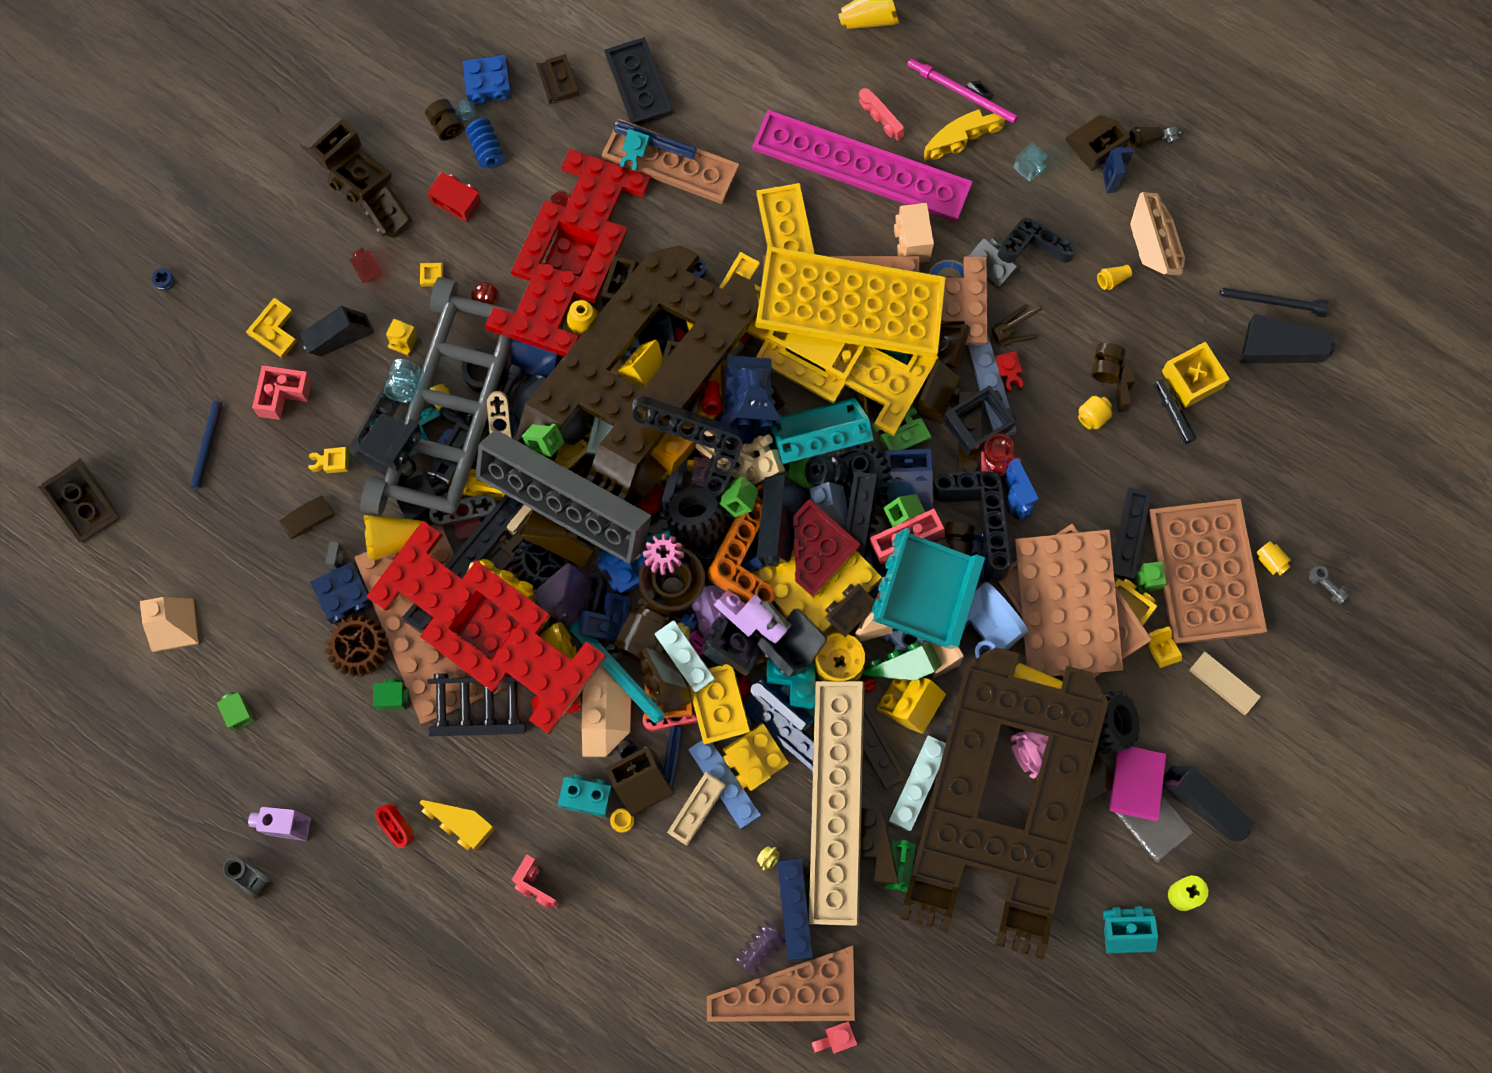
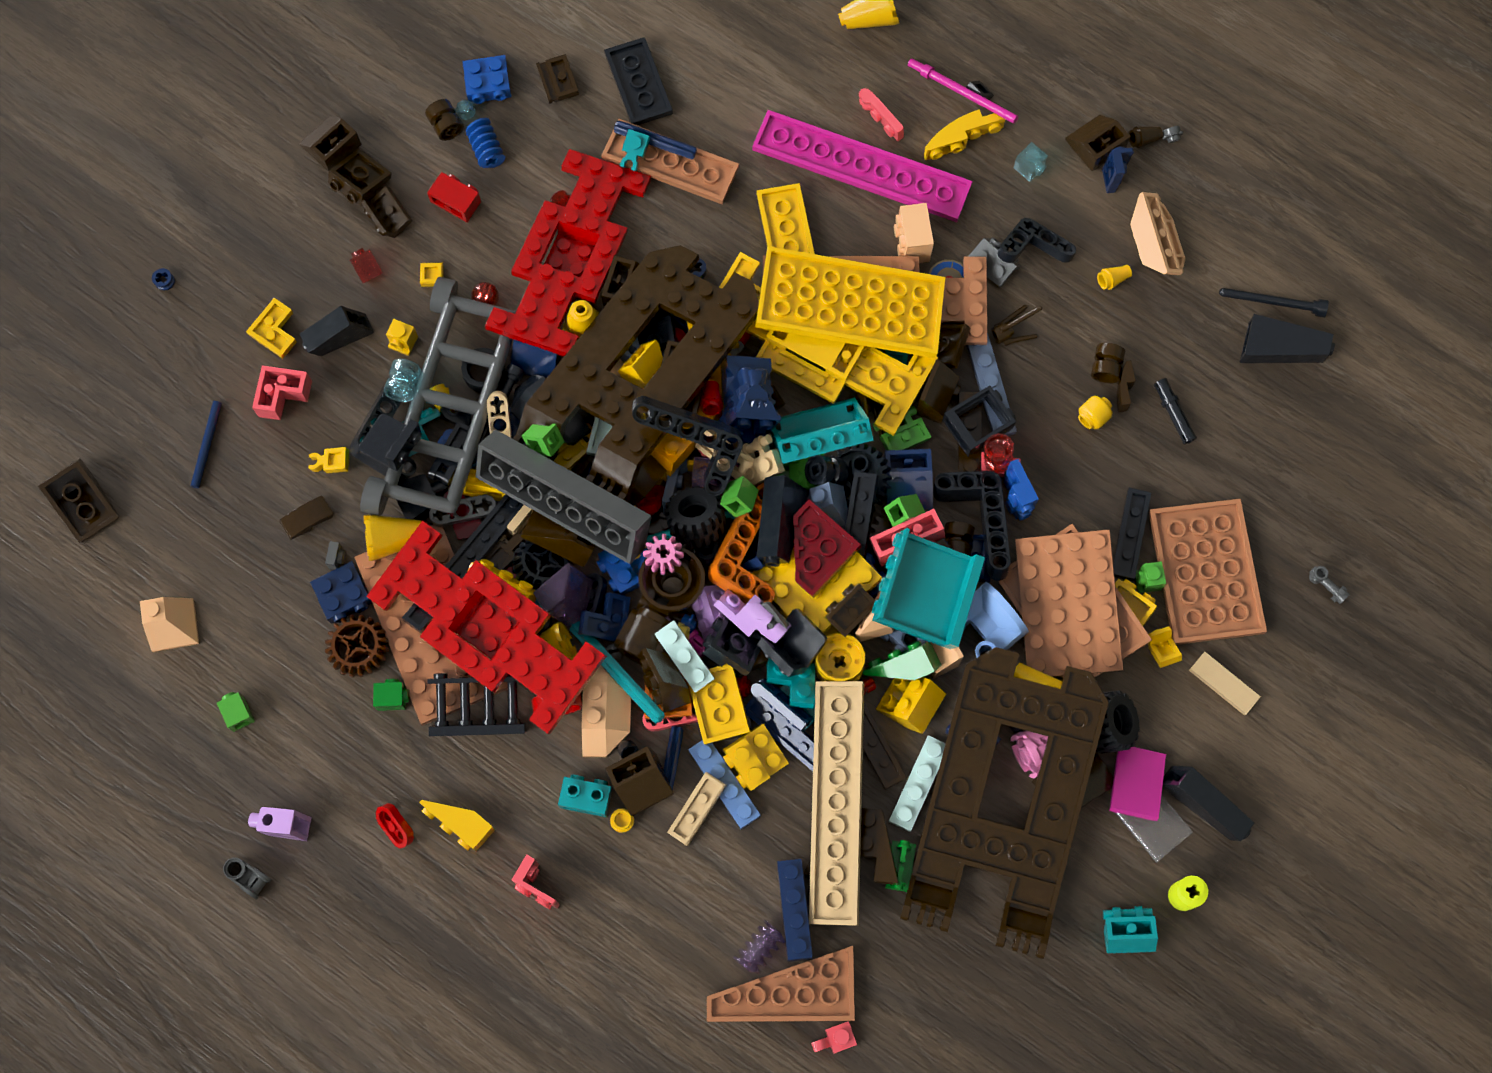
light yellow plate [757,846,780,871] -> none
red plate [995,351,1023,393] -> none
yellow brick [1162,342,1229,409] -> none
yellow brick [1256,541,1291,575] -> none

